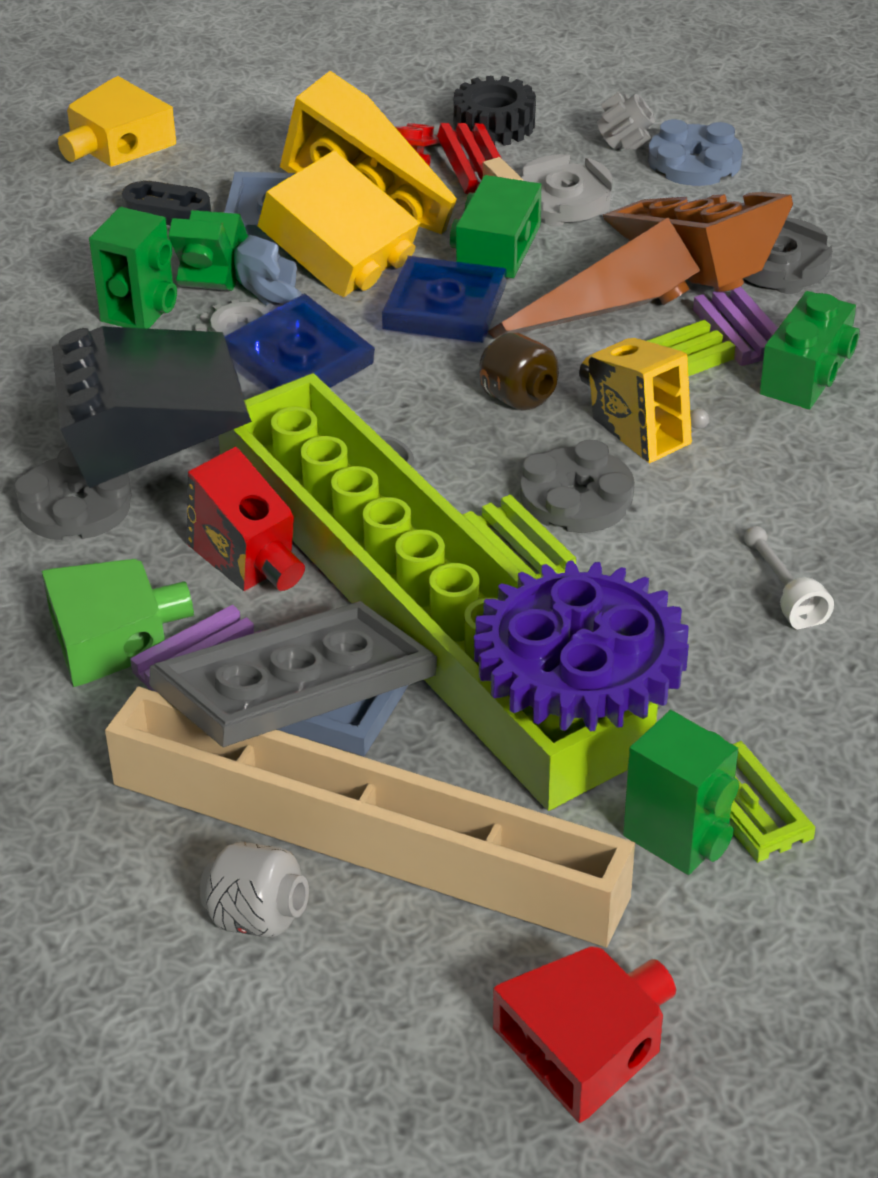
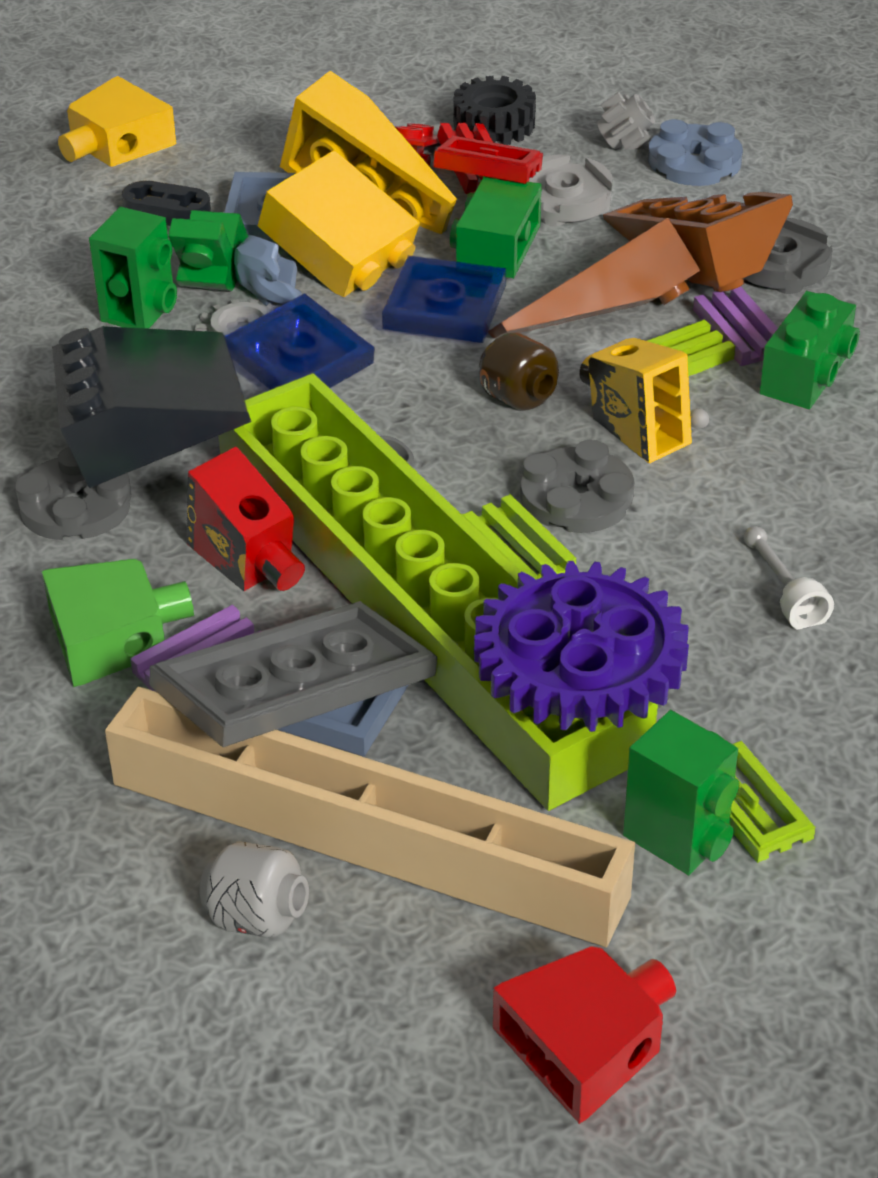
none -> red tile [434,136,543,184]

